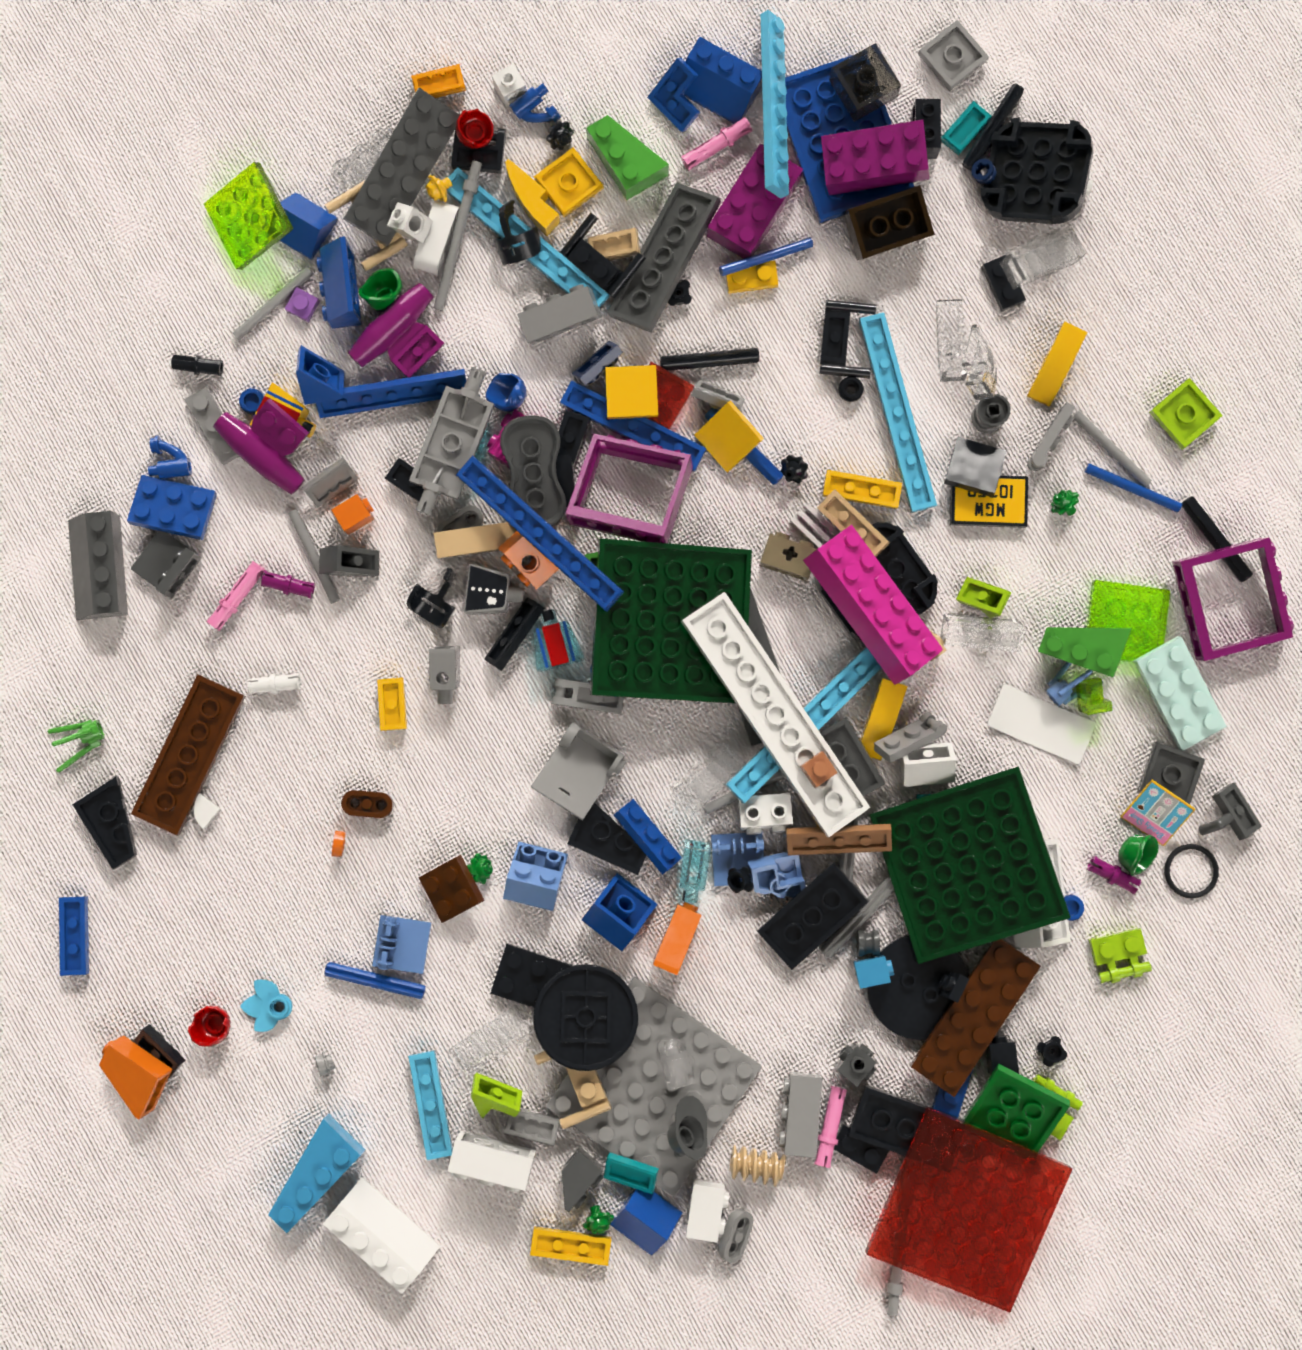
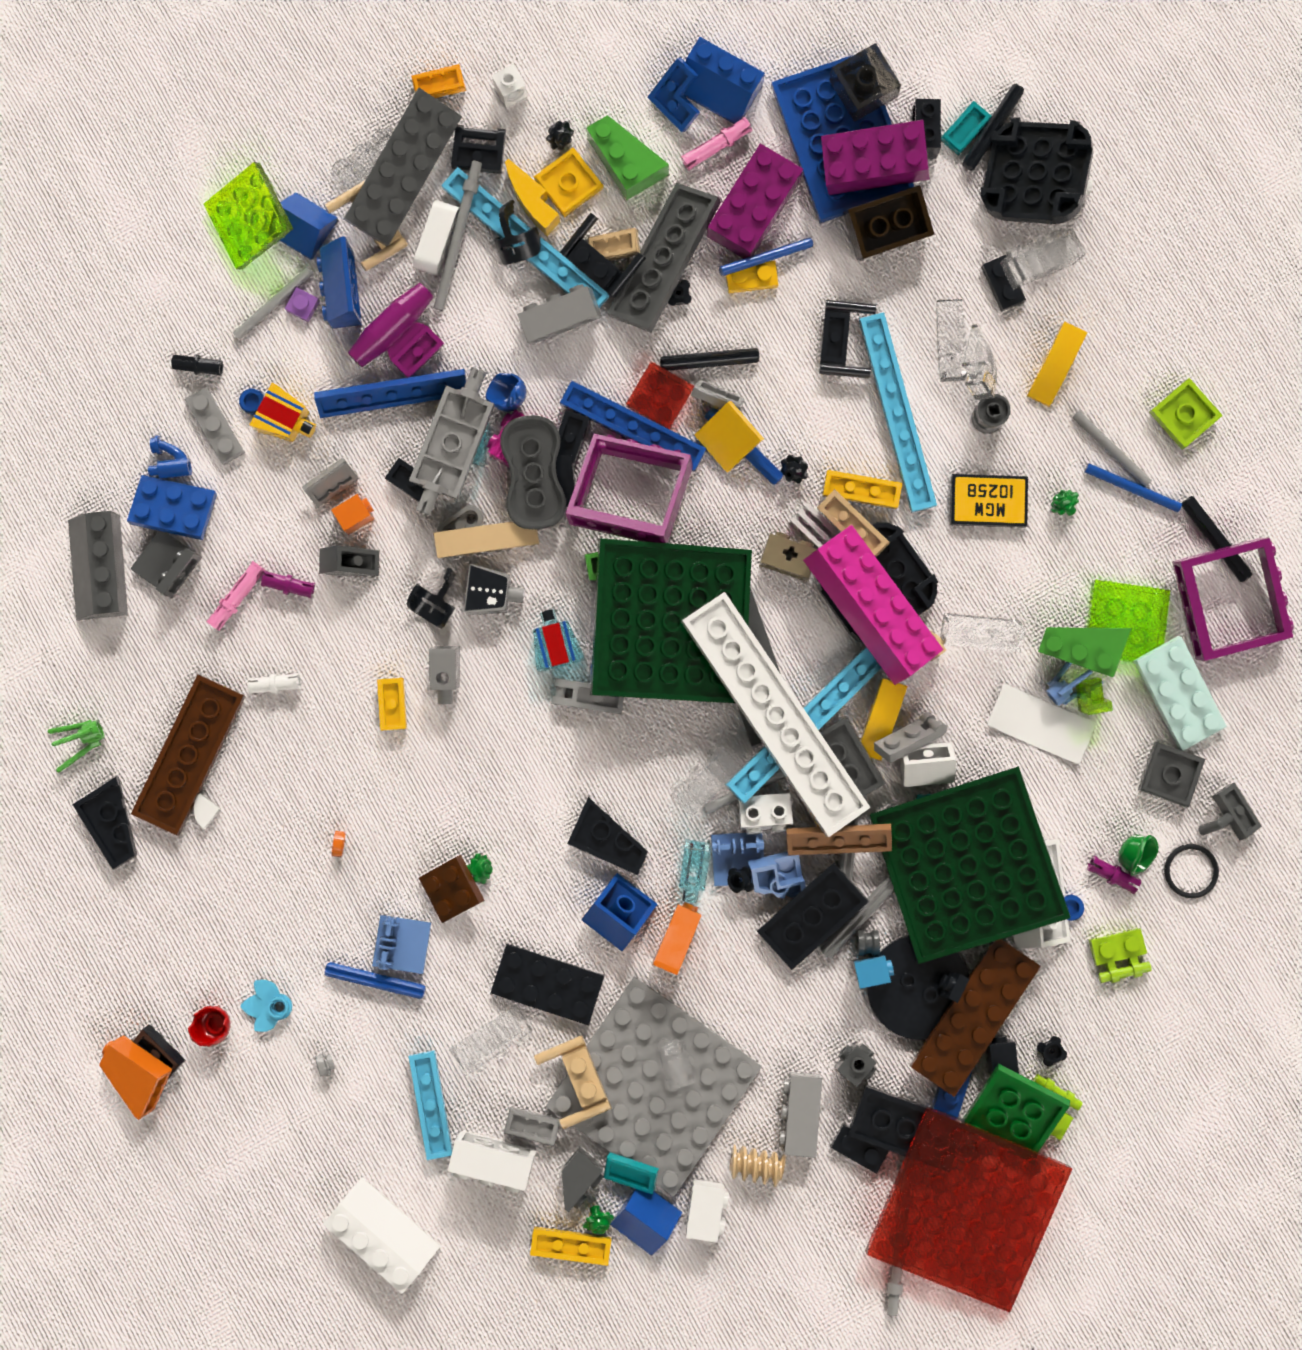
blue plate [59,896,89,976] -> none
magenta plate [213,399,309,495] -> none
dark azure wedge [268,1114,366,1233] -> none
light grey bar [288,509,340,604] -> none
blue slope [296,345,345,405] -> none
reddish brown plate [341,790,394,818] -> none
green helmet [358,268,402,311] -> none
white brick [387,202,433,244] -> none
yellow plant [426,175,453,202] -> none
red hair [456,109,494,149] -> none
blue tile [456,455,624,611] -> none
lime slope [471,1073,522,1118] -> none
black tile [484,597,545,671] -> none
orange brick [498,531,559,590] -> none
medium blue slope [503,842,568,911] -> none
blue plant [509,83,562,123] -> none
light grey door [531,722,626,821] -> none
black plate [533,964,638,1071] -> none
dark blue plate [572,341,623,386] -> none
yellow tile [605,365,658,419] -> none
blue plate [614,799,682,875] -> none
dark grey piece [667,1096,707,1160] -> none
light grey plate [718,1208,754,1263] -> none
medium azure plate [760,10,789,199] -> none
nougat plate [800,751,838,788] -> none
bright pink pin [814,1086,847,1168] -> none
black plate [838,377,864,402] -> none
light grey plate [918,20,989,91] -> none
tile [944,437,1007,497] -> none
lime slope [956,577,1011,618] -> none
dark blue bush [971,159,997,185] -> none
light grey plate [1027,402,1075,471] -> none
piece [1121,779,1195,846] -> none

